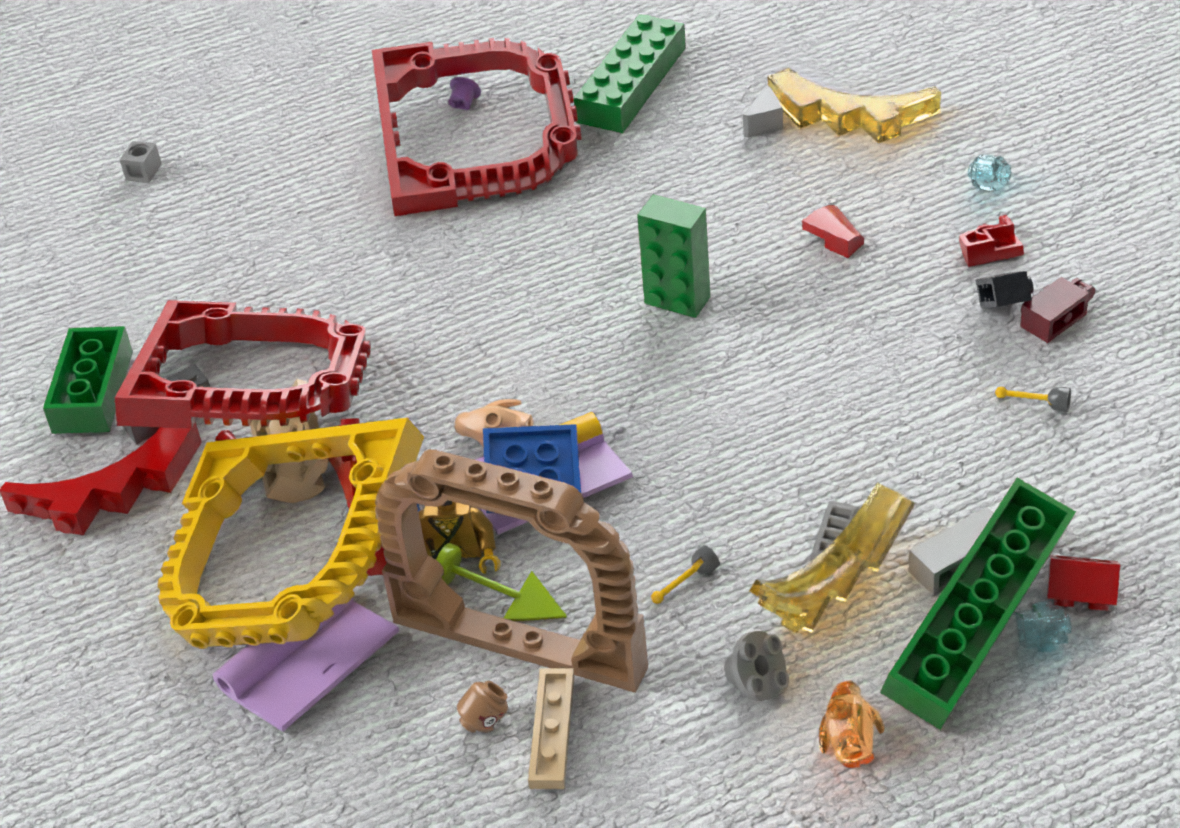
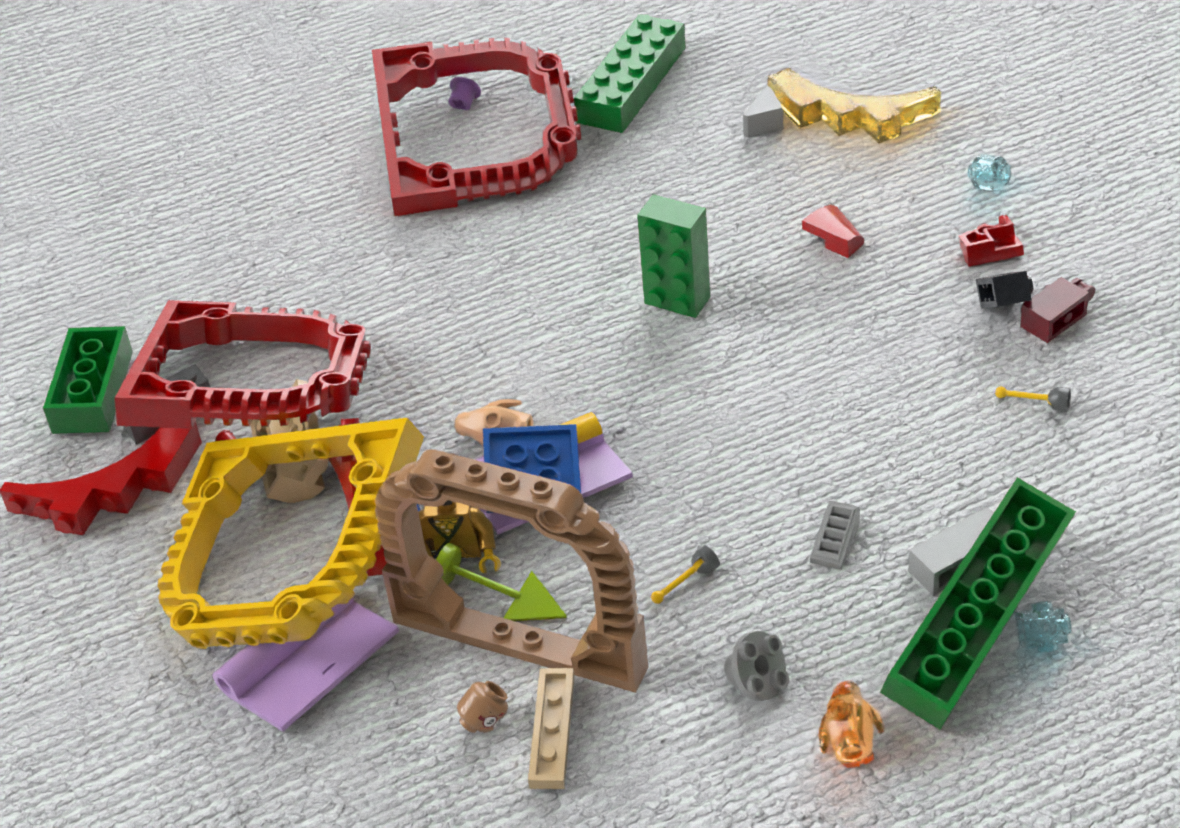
light grey brick [120,141,161,183] -> none
clear yellow arch [749,482,916,633] -> none
red slope [1047,555,1120,611] -> none

